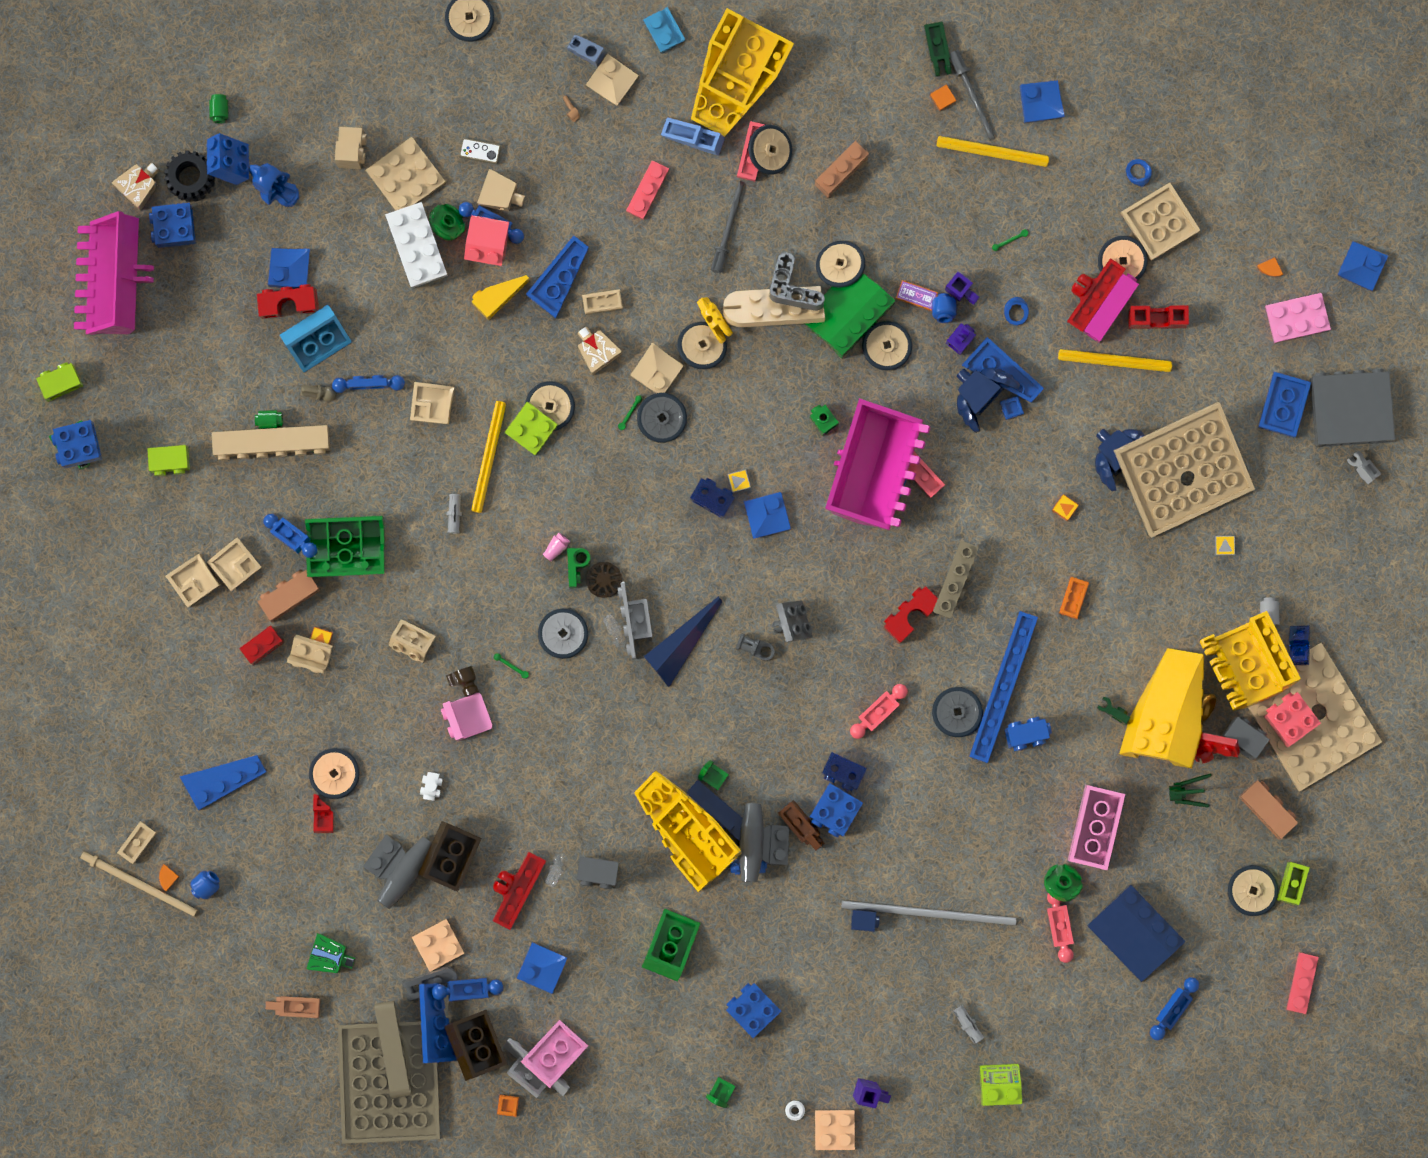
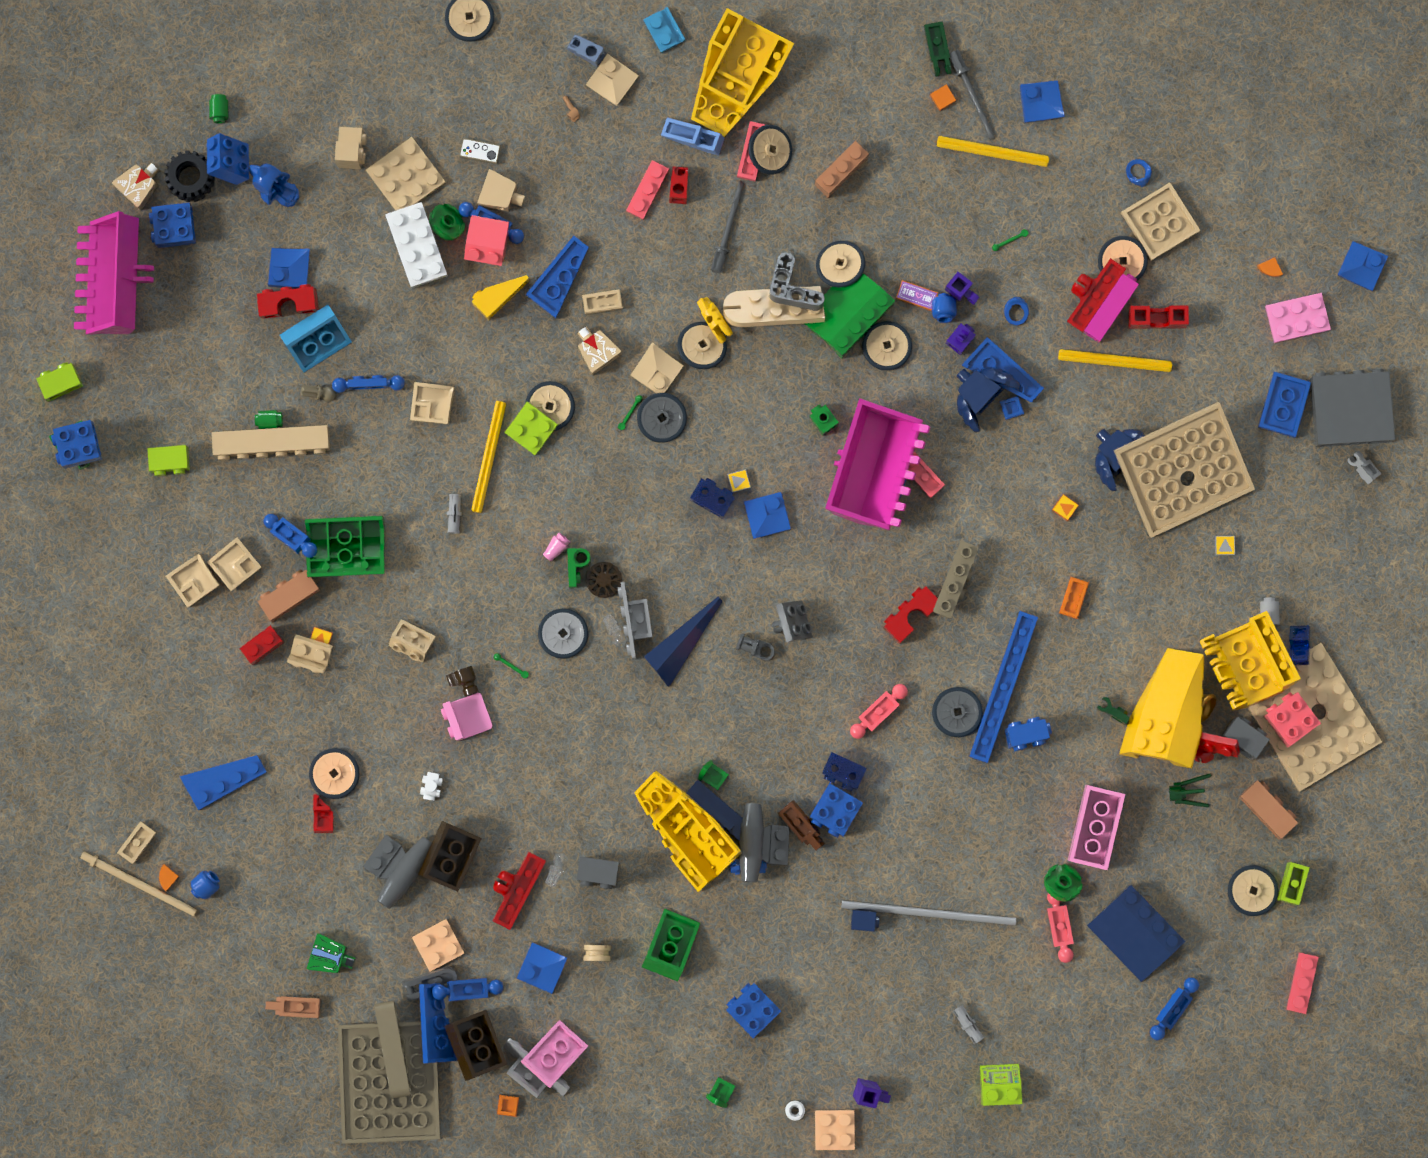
none -> tan wheel [583,945,611,961]
none -> red leg [669,166,688,204]

